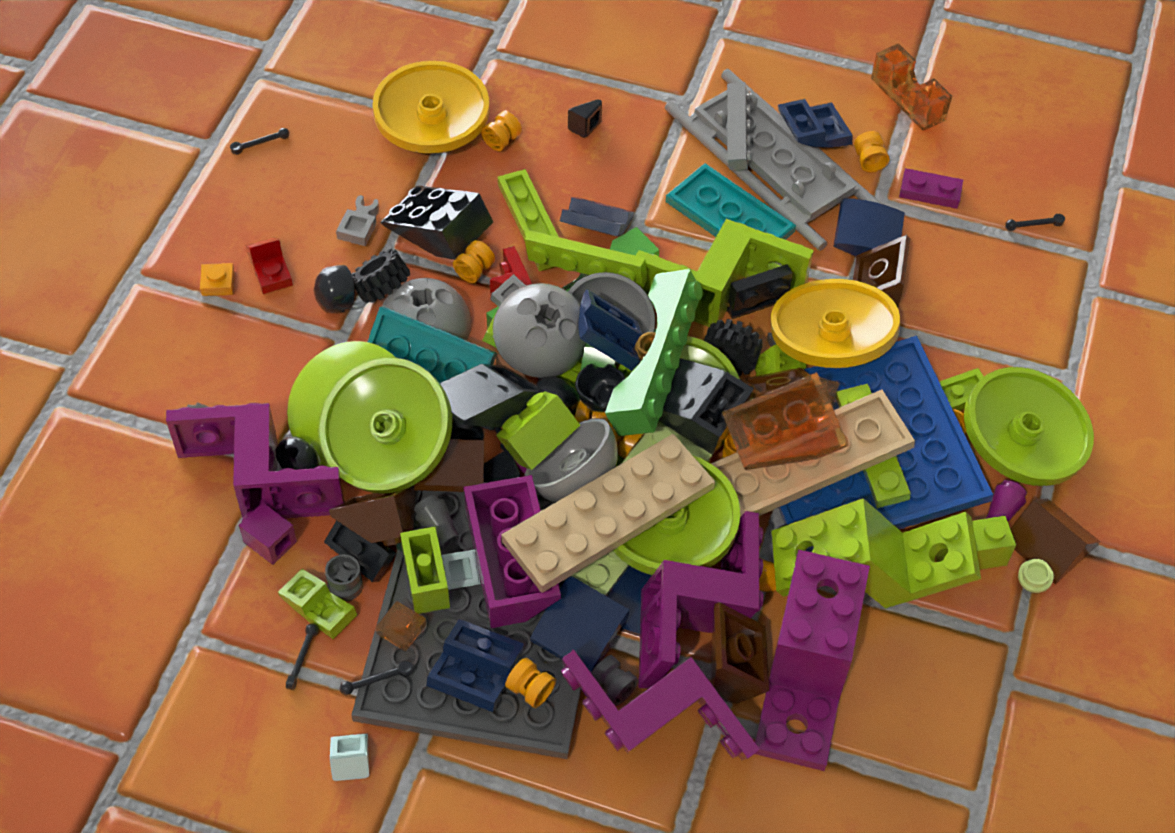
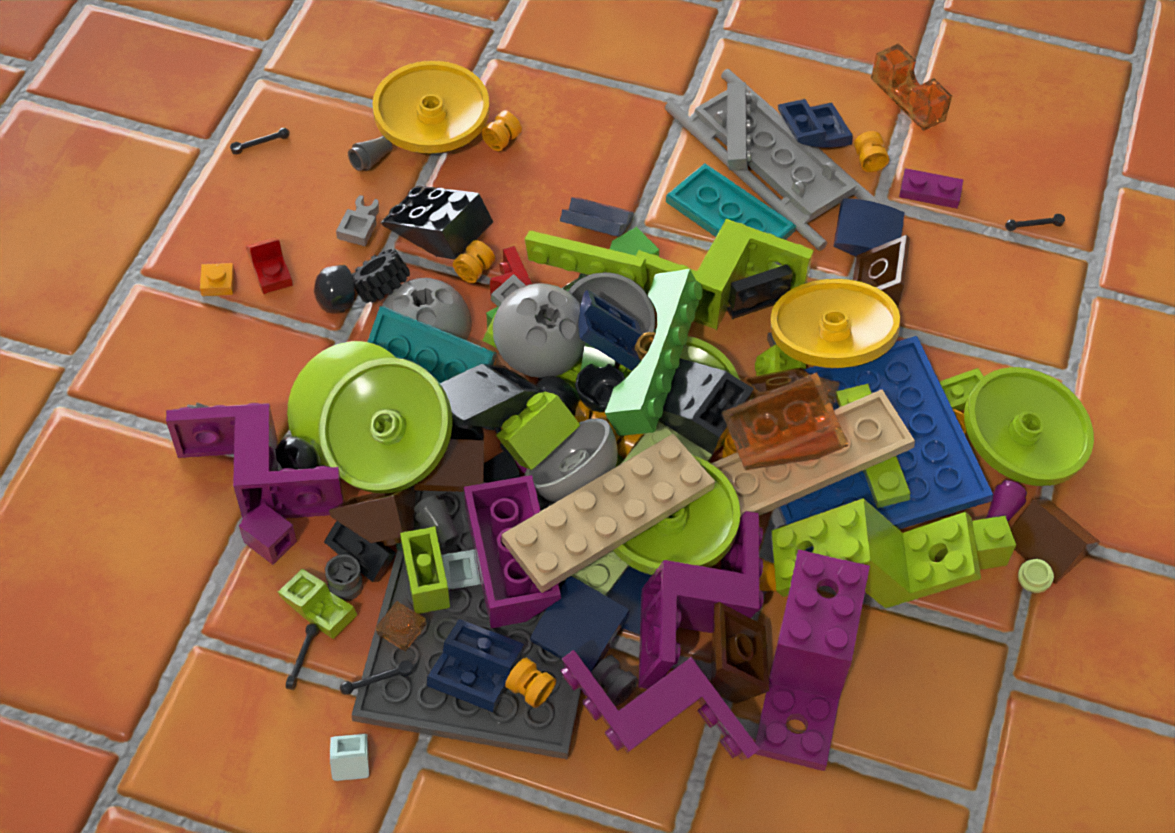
lime plate [498,169,559,271] -> none
black slope [568,99,602,138] -> none
black tyre [703,319,763,376] -> none
none -> dark grey cone [348,136,393,171]

